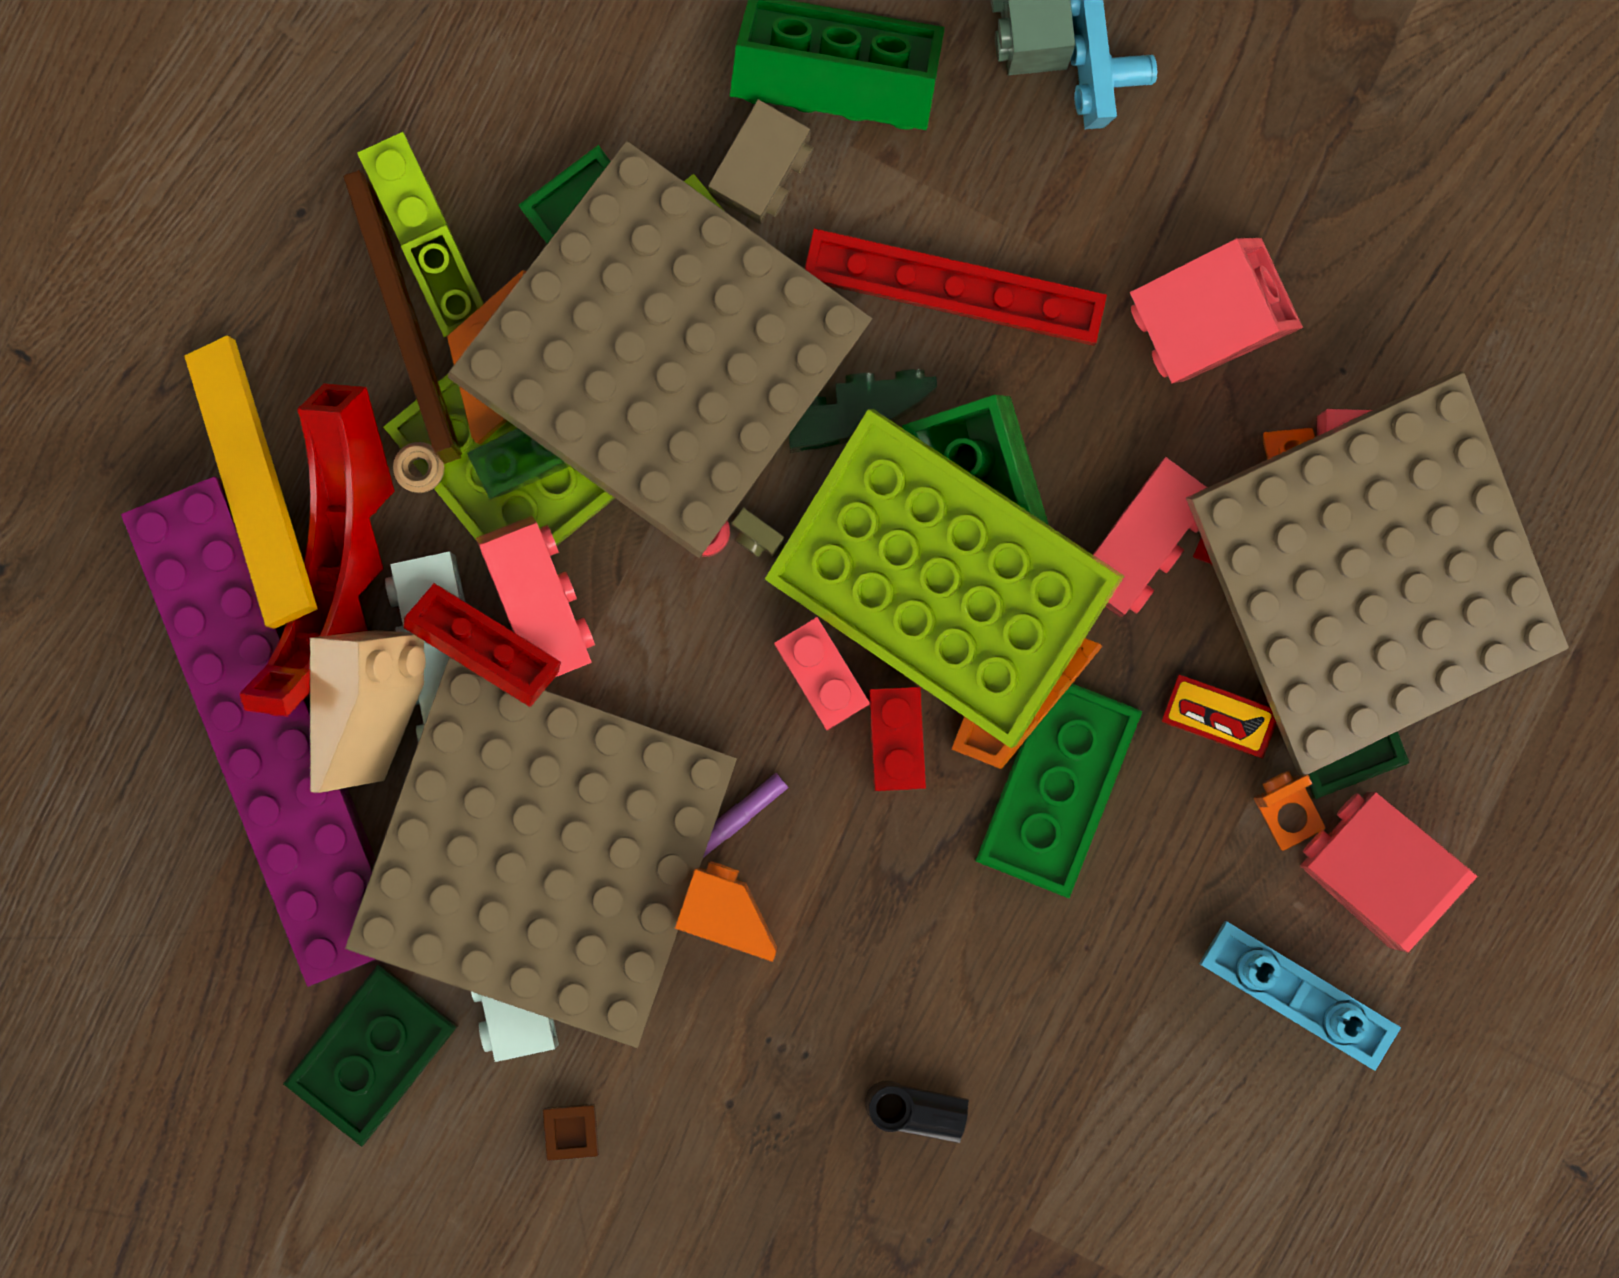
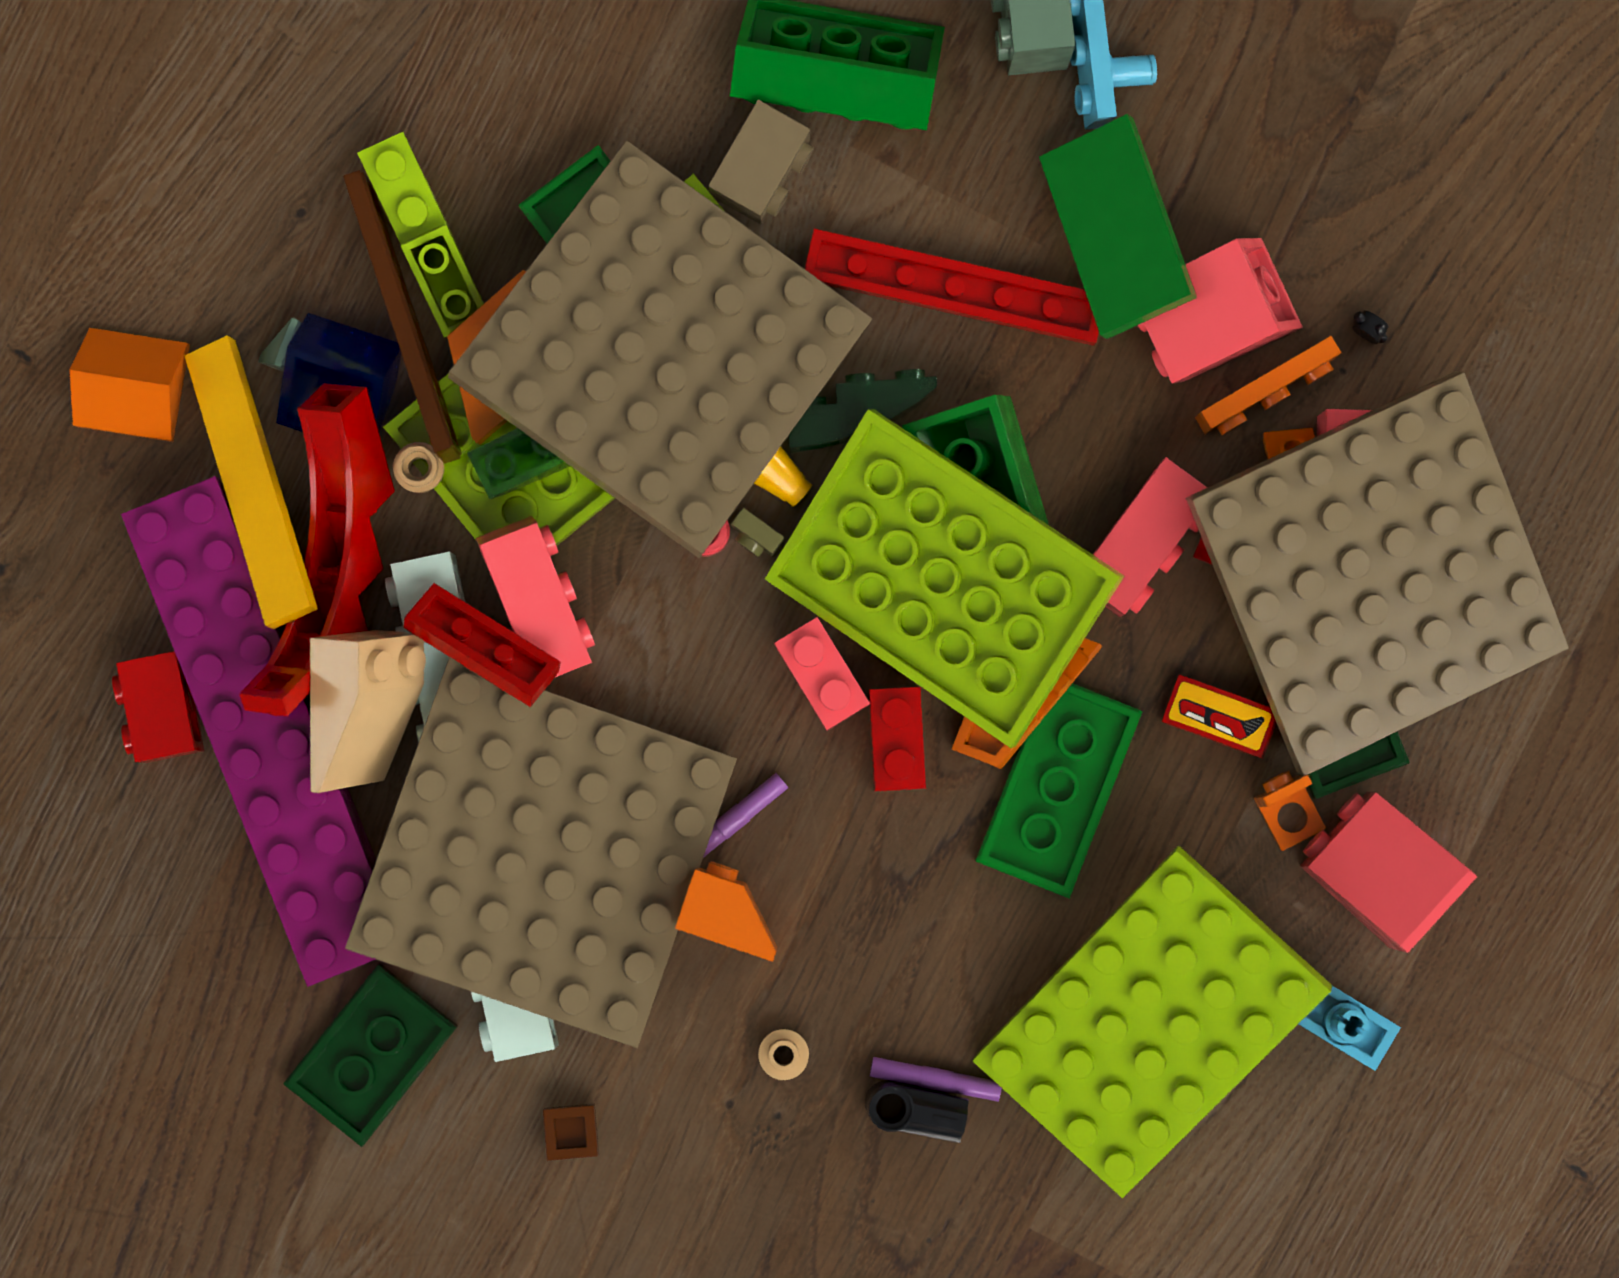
none -> orange slope [69,328,190,442]
none -> red brick [112,651,205,763]
none -> sand green slope [258,318,308,374]
none -> clear blue slope [276,313,402,432]
none -> yellow cone [754,446,812,507]
none -> tan plate [758,1029,809,1080]
none -> medium lavender piece [870,1057,1002,1102]
none -> lime plate [973,845,1332,1198]
none -> green tile [1039,114,1197,339]
none -> orange plate [1195,336,1342,435]
none -> black piece [1352,310,1389,344]

